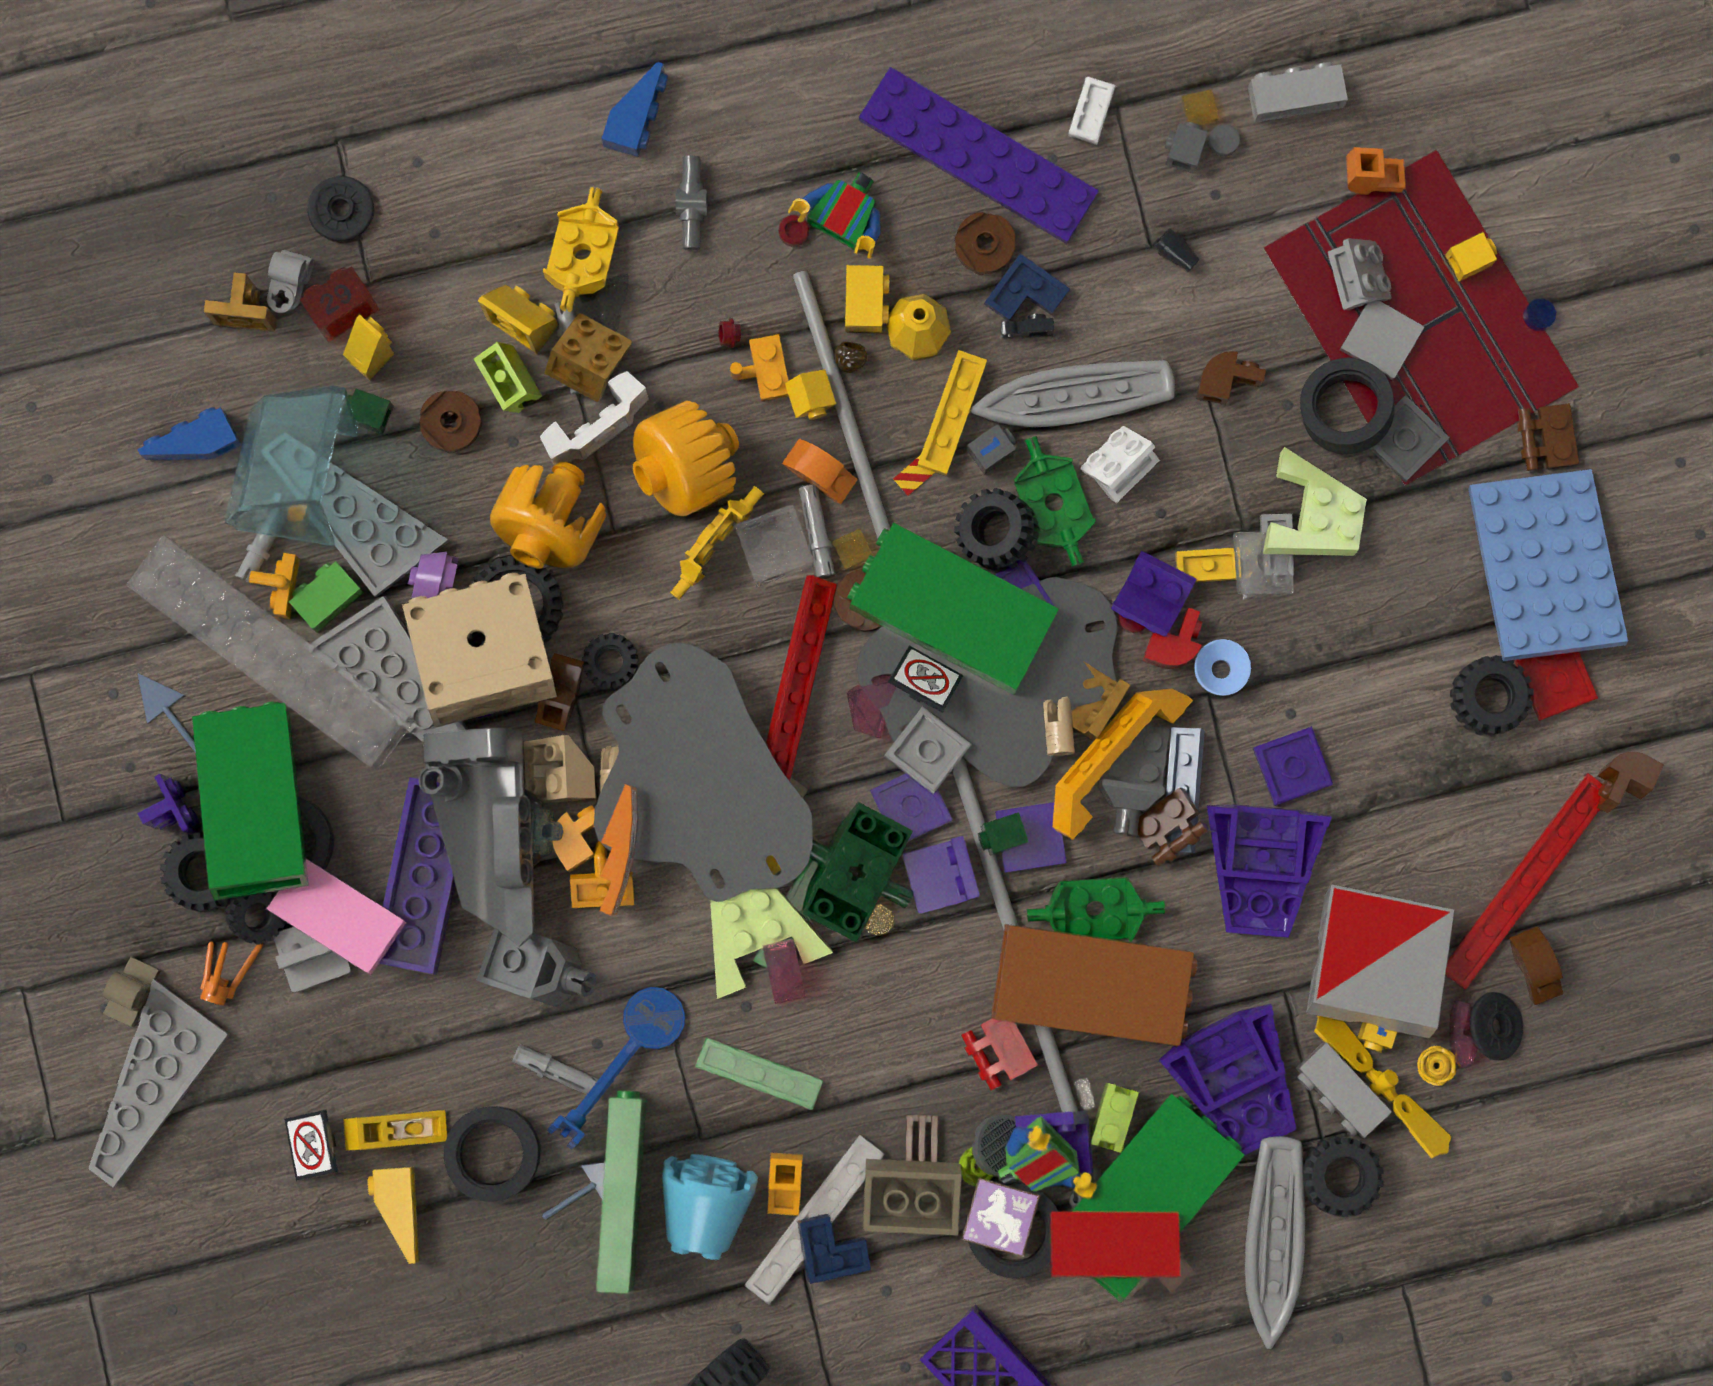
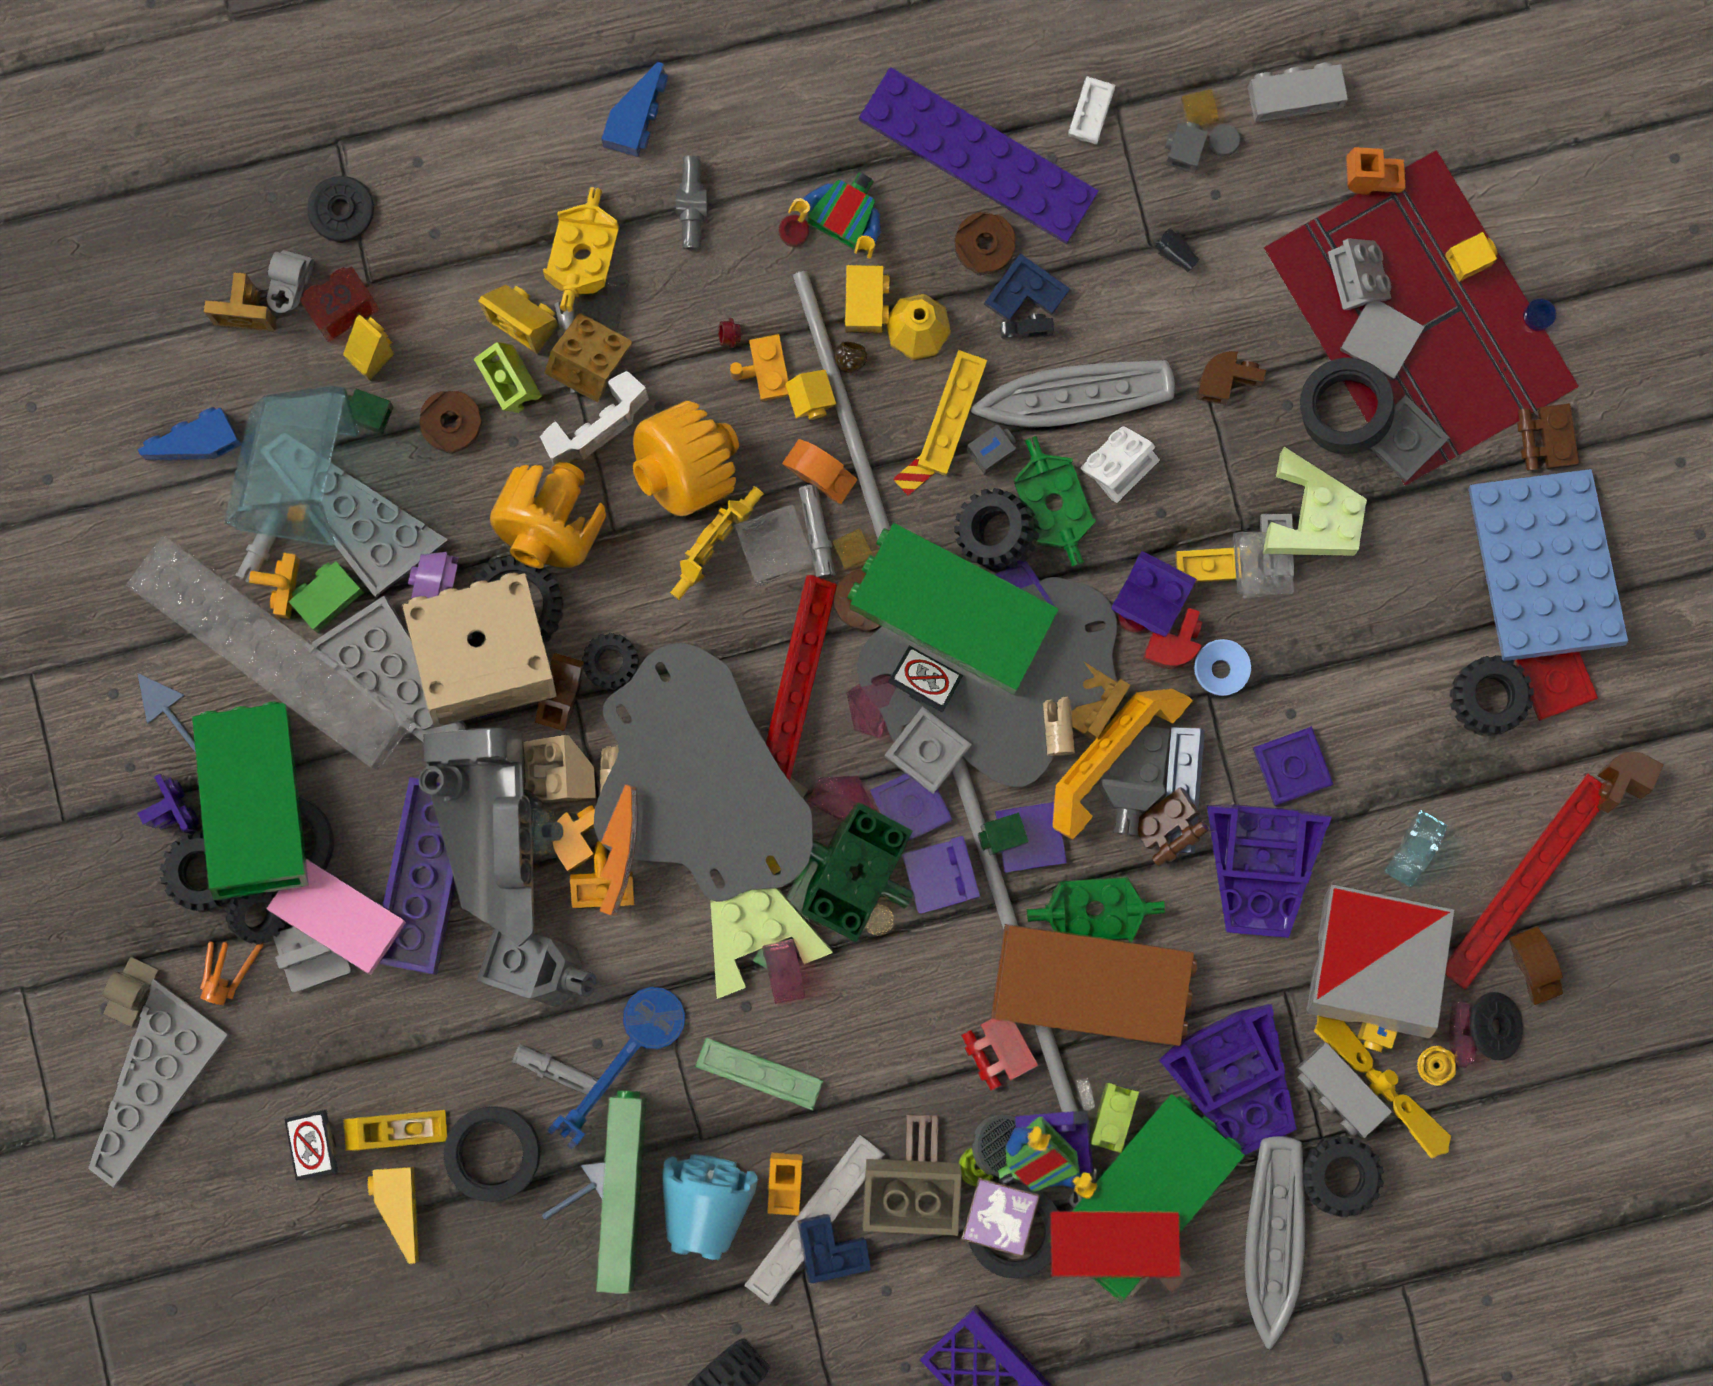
none -> clear pink slope [807,776,874,821]
none -> clear light blue brick [1384,810,1448,888]

